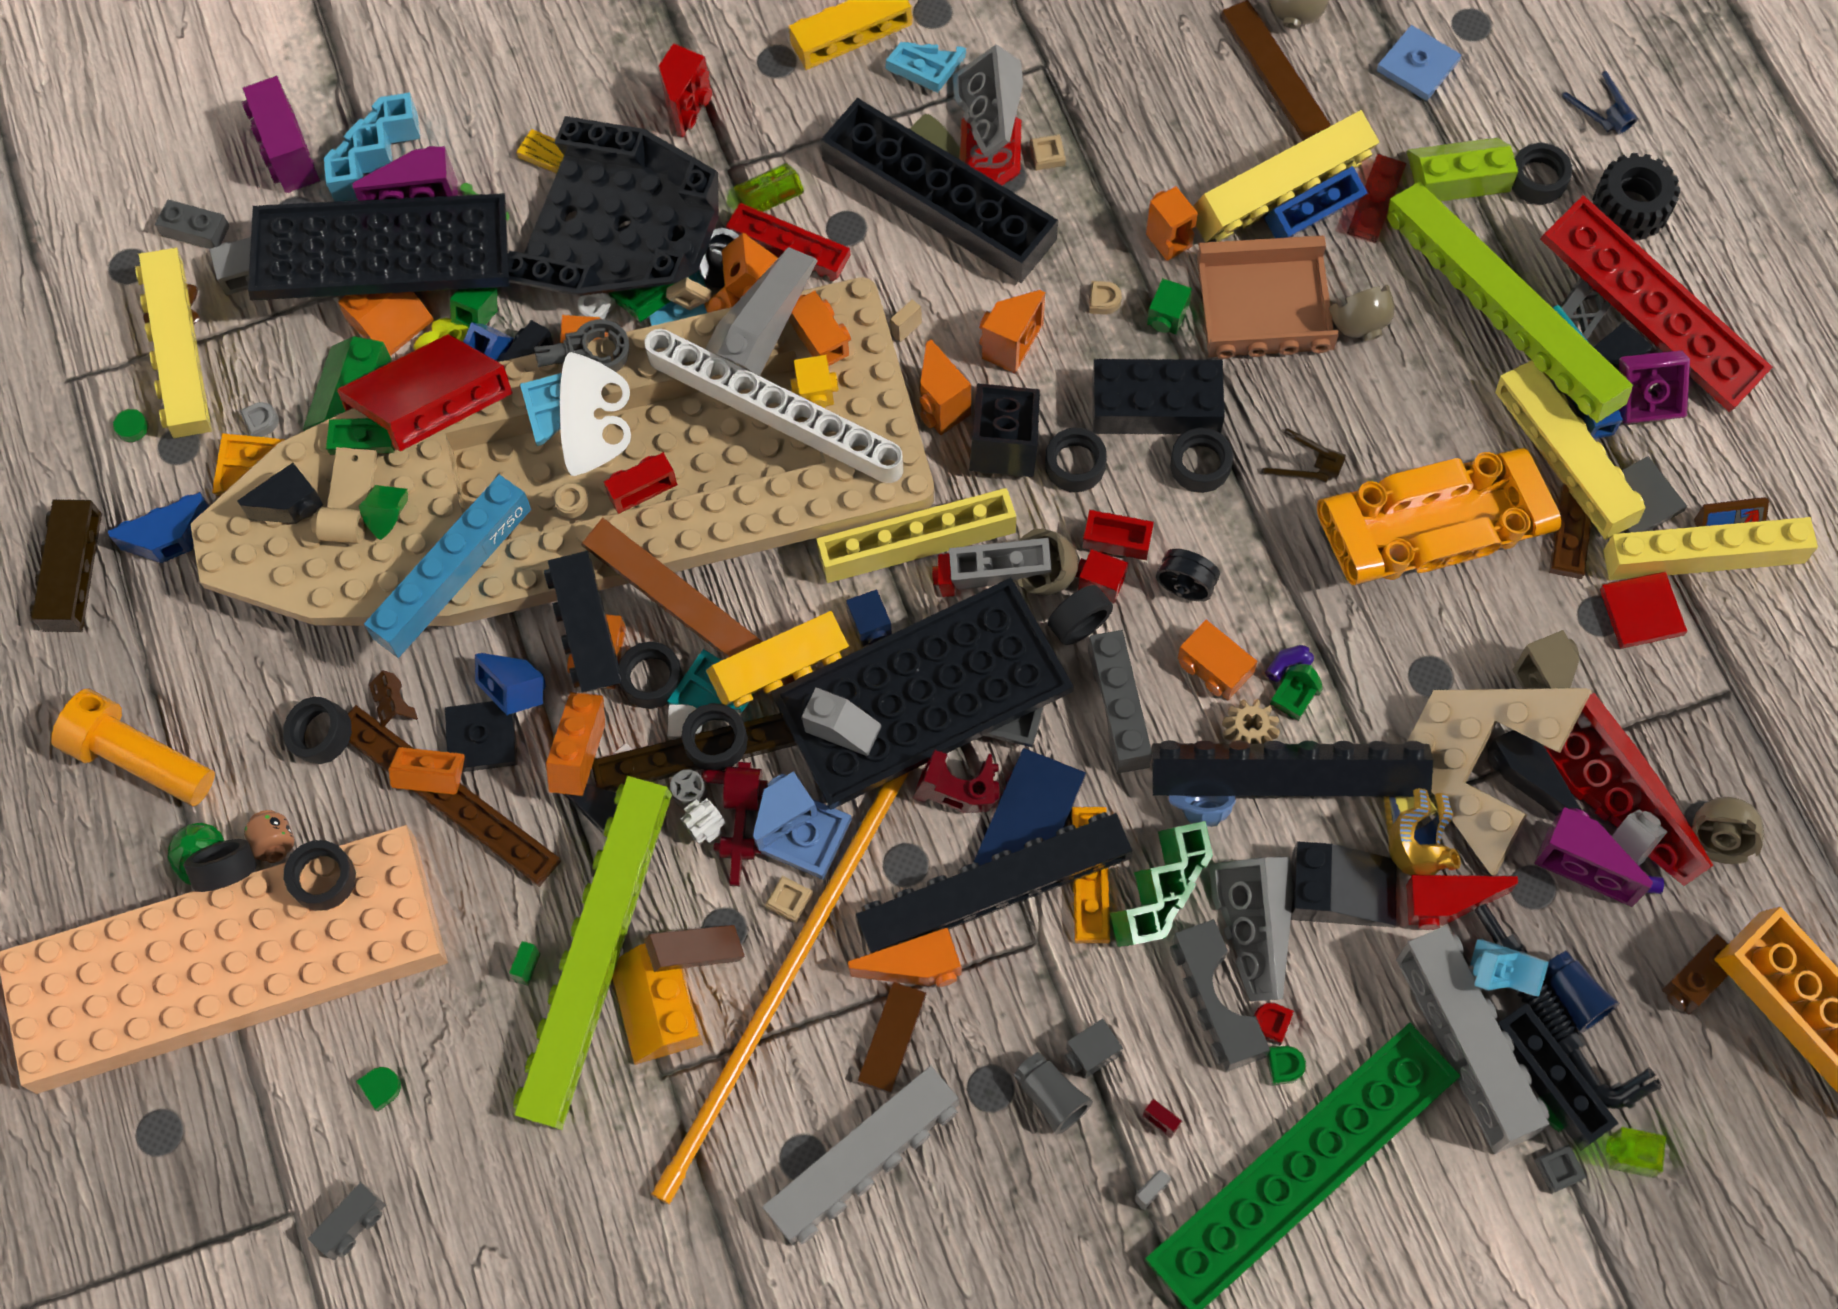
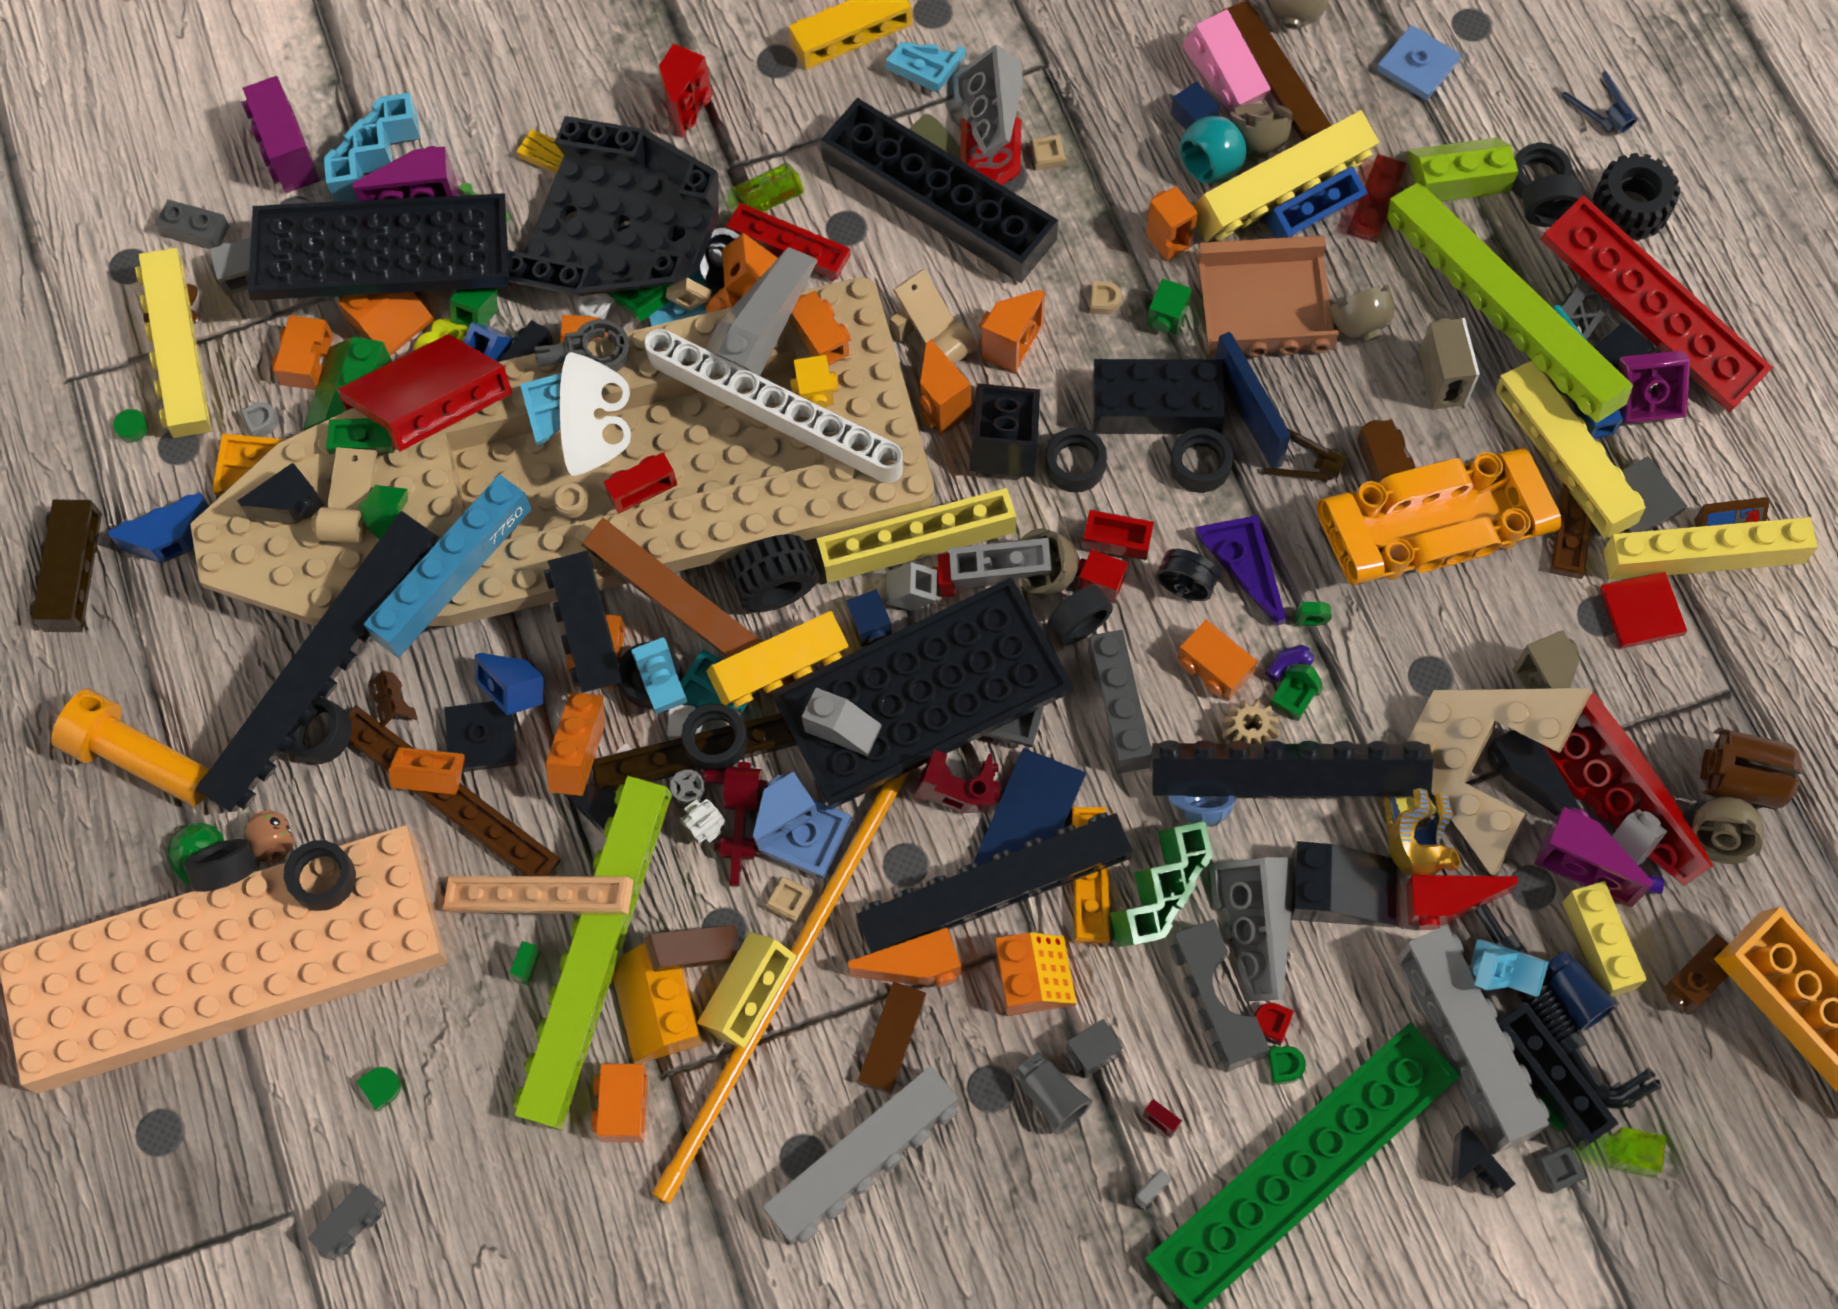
none -> black brick [196,510,439,812]
none -> orange brick [272,315,334,390]
none -> light nougat tile [442,876,634,914]
none -> orange brick [591,1064,648,1143]
none -> medium azure bracket [631,637,687,714]
none -> light yellow brick [697,932,797,1049]
none -> black tyre [727,534,819,612]
none -> light grey brick [885,562,937,611]
none -> tan door [893,269,977,365]
none -> orange slope [995,932,1076,1016]
none -> dark blue brick [1171,81,1220,130]
none -> teal wheel [1179,115,1247,184]
none -> bright pink wedge [1181,9,1271,113]
none -> dark purple wing [1195,515,1286,625]
none -> dark blue tile [1214,332,1291,468]
none -> dark tan cylinder [1230,103,1292,158]
none -> green tile [1294,602,1332,626]
none -> reddish brown brick [1357,419,1415,483]
none -> dark tan piece [1418,318,1480,410]
none -> black slope [1451,1125,1516,1199]
none -> black tyre [1522,174,1583,227]
none -> light yellow brick [1562,881,1647,997]
none -> reddish brown cylinder [1700,727,1802,809]

